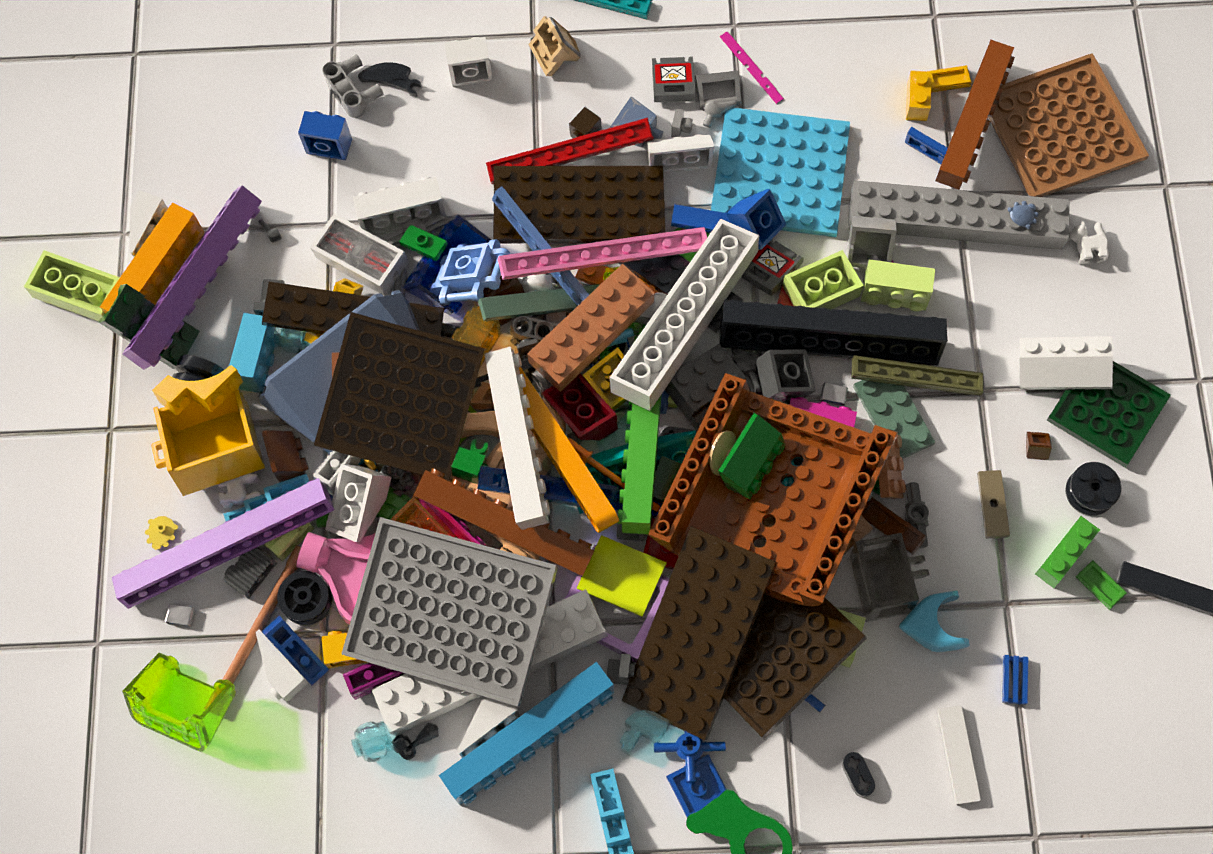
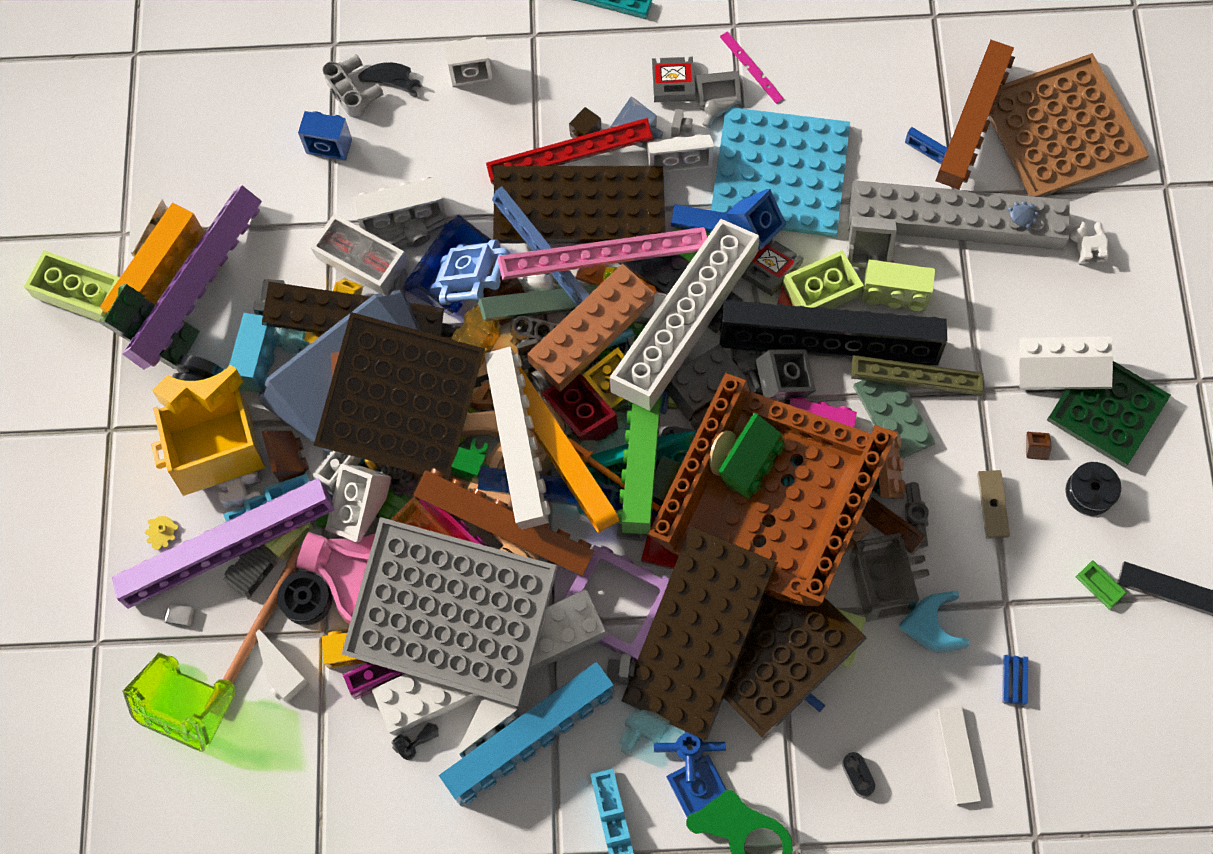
dark grey hand [258,219,282,242] -> none
blue slope [262,616,329,686] -> none
clear light blue piece [351,721,394,762] -> none
green plate [399,224,448,261] -> none
tan piece [528,16,581,76] -> none
neon yellow piece [577,535,666,617] -> none
flat silver piece [820,383,848,406] -> none
yellow brick [906,71,932,121] -> none
yellow tile [927,65,972,93] -> none
bright green brick [1035,516,1100,588] -> none

